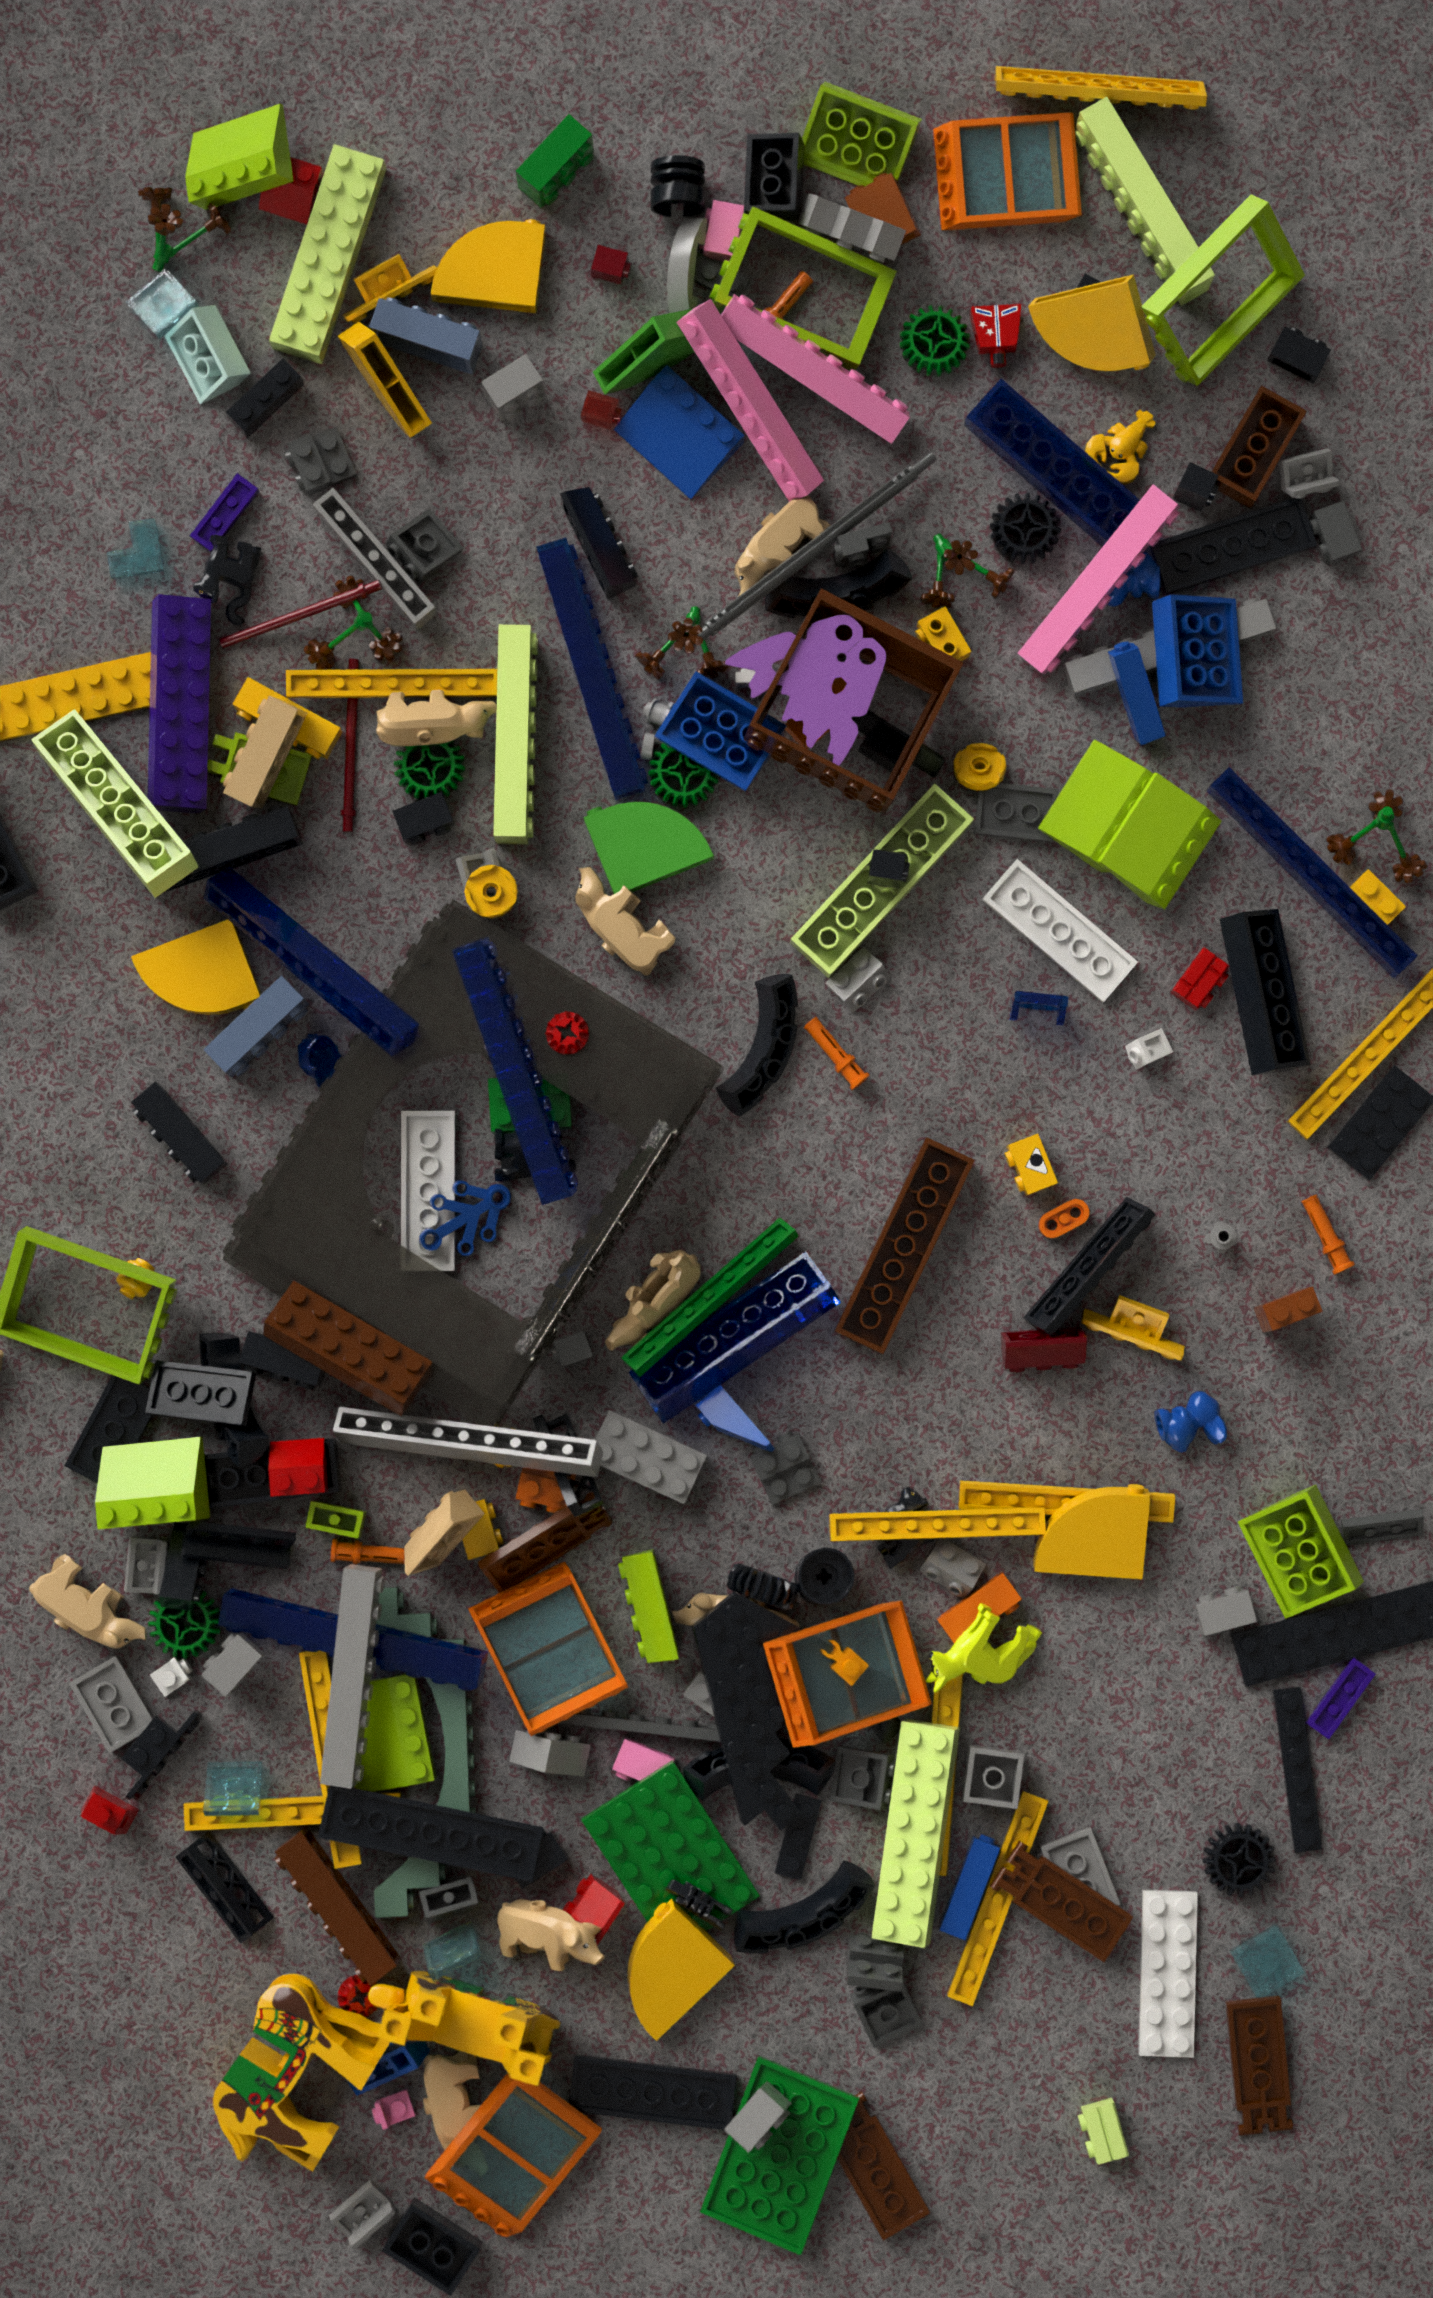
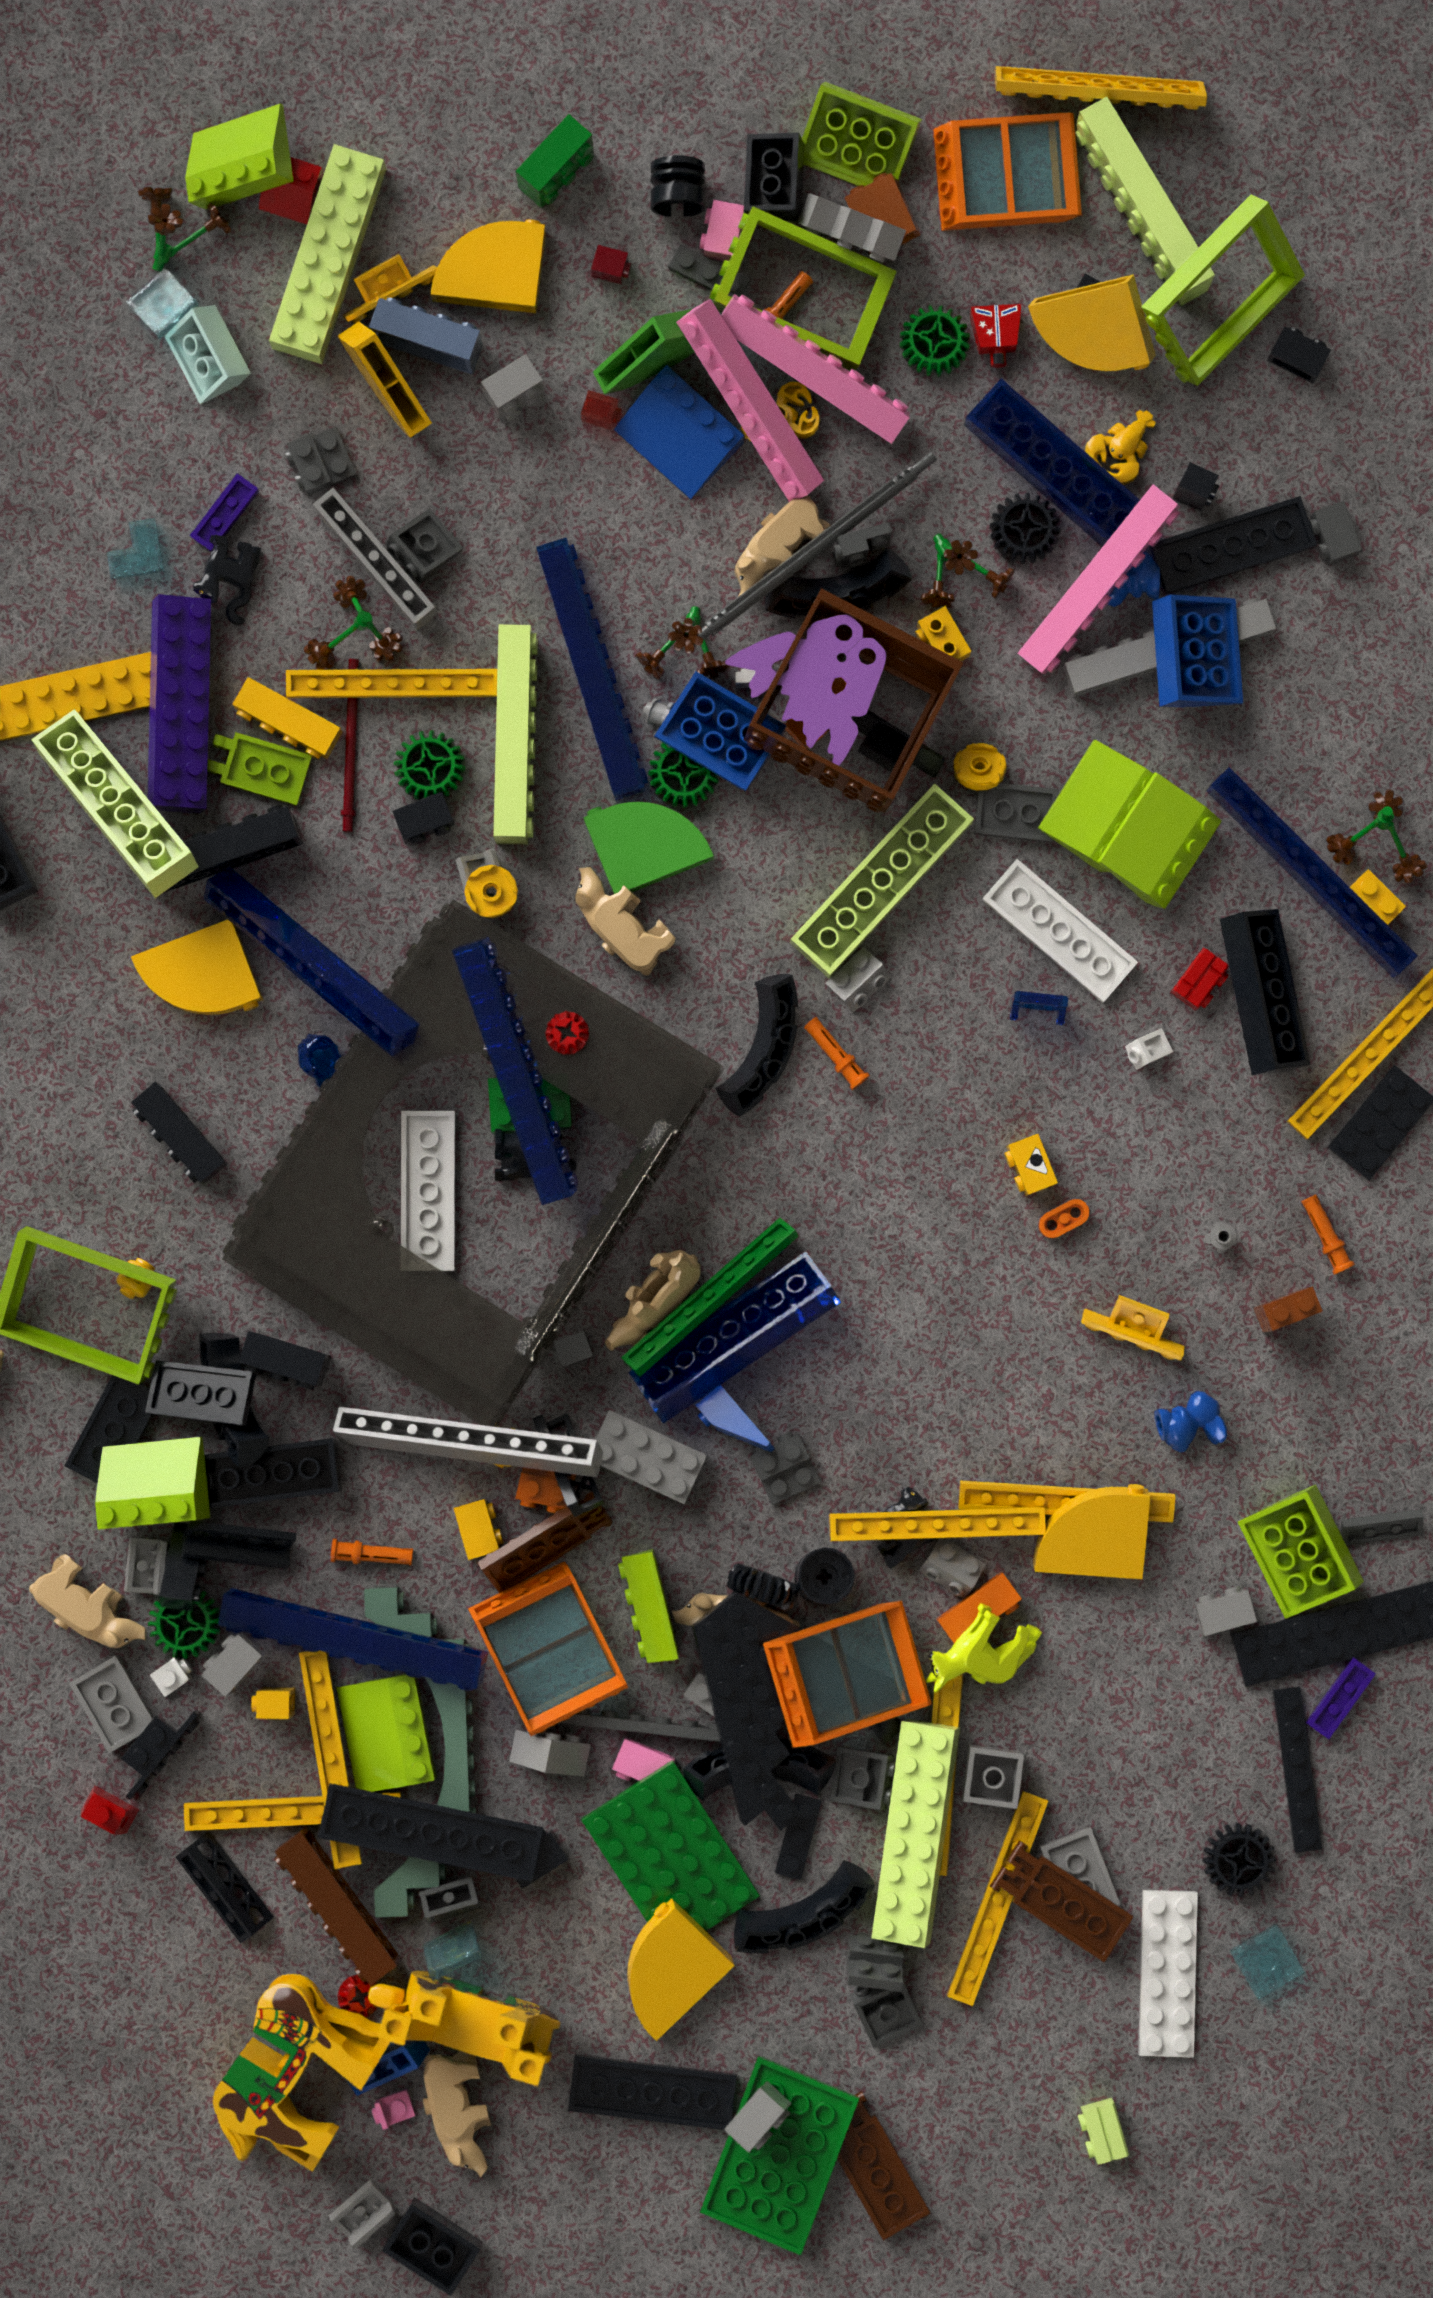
sand blue piece [203,975,309,1077] -> none
clear light blue plate [203,1761,263,1816] -> none
dark red bar [220,580,383,648] -> none
tan brick [223,696,308,809] -> none
black brick [226,358,304,439] -> none
reddish brown brick [263,1281,432,1417] -> none
red slope [269,1438,328,1497] -> none
lime brick [305,1500,367,1539] -> none
light grey brick [320,1564,385,1789] -> none
tan animal [376,690,497,746] -> none
tan slope [404,1490,485,1576] -> none
blue plant [419,1180,511,1256] -> none
window [424,2074,602,2238] -> none
tan animal [497,1899,605,1971] -> none
black slope [560,487,638,600] -> none
slope [562,1873,625,1946] -> none
light grey tile [641,733,655,760] -> none
black hinge [665,1879,733,1931] -> none
light grey slope [667,218,707,313] -> none
light orange plate [820,1639,869,1686] -> none
reddish brown brick [834,1137,975,1355] -> none
black piece [867,849,910,889] -> none
blue brick [938,1833,1000,1940] -> none
dark red slope [1000,1327,1087,1372] -> none
black plate [1023,1197,1156,1337] -> none
blue brick [1108,641,1166,745] -> none
reddish brown brick [1212,385,1307,509] -> none
reddish brown hinge [1225,1995,1293,2136] -> none
light grey bracket [1279,448,1340,499] -> none
none -> yellow brick [251,1687,295,1719]
none -> yellow animal [740,382,820,442]

